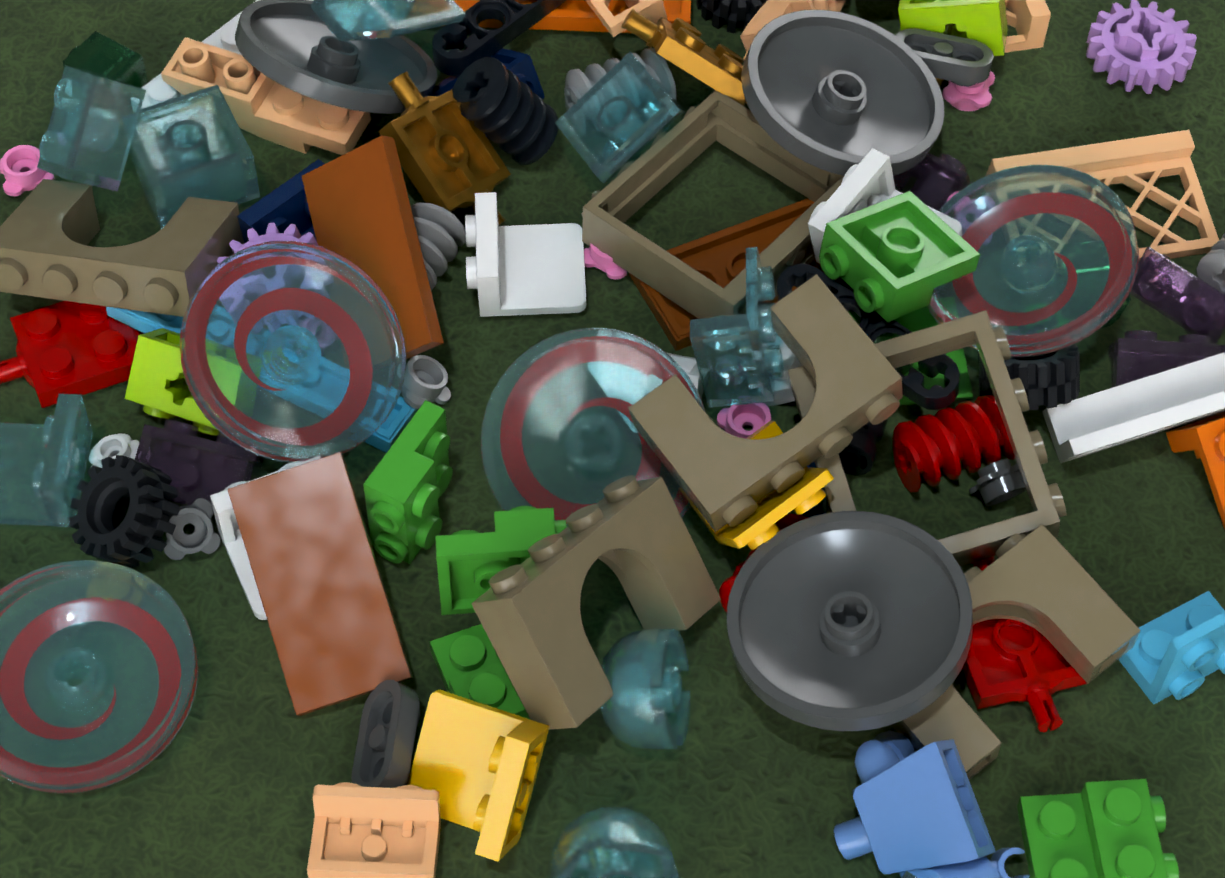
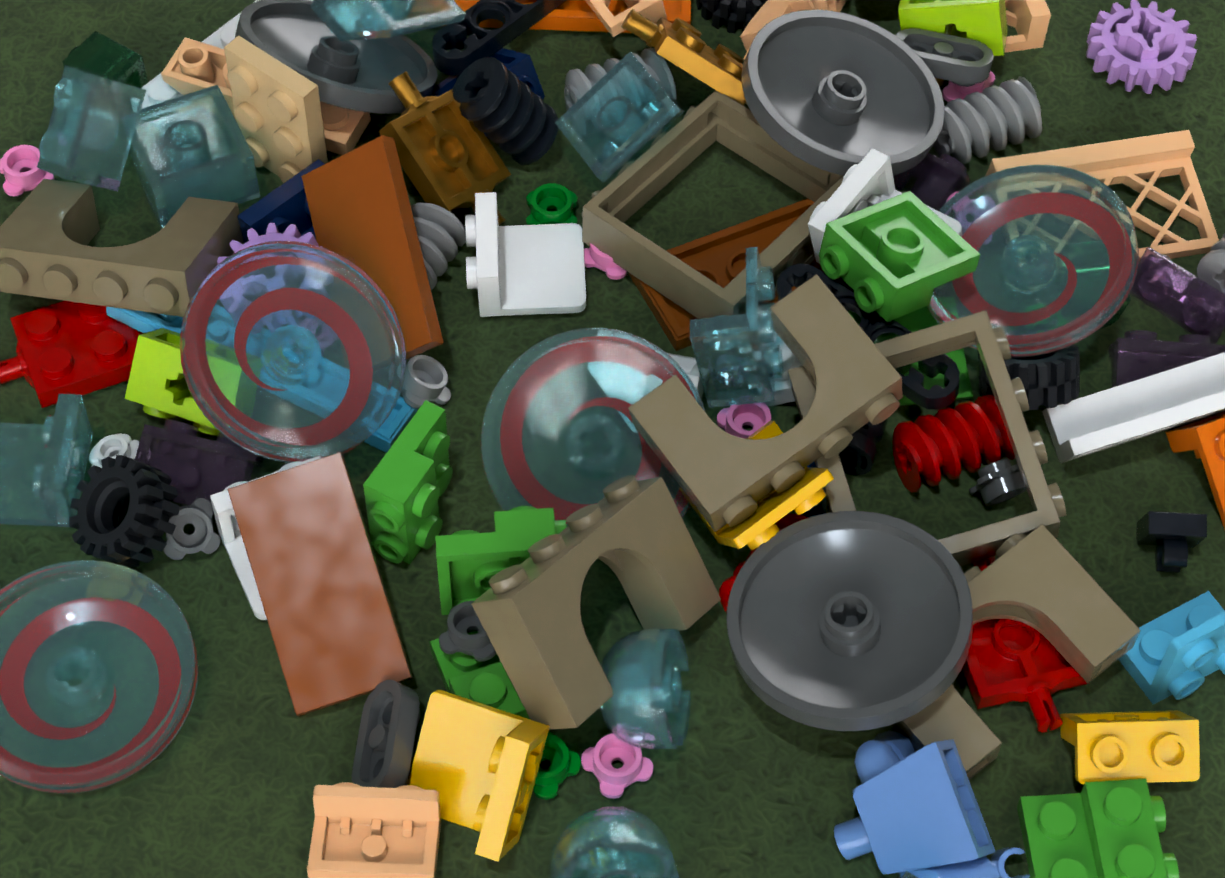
none -> tan plate [224,35,328,183]
none -> dark grey plate [439,601,496,661]
none -> green plate [526,183,578,225]
none -> green plate [534,731,581,800]
none -> bright pink plate [581,731,653,799]
none -> light grey piece [933,76,1042,164]
none -> yellow bracket [1060,710,1200,784]
none -> black tile [1136,511,1207,573]

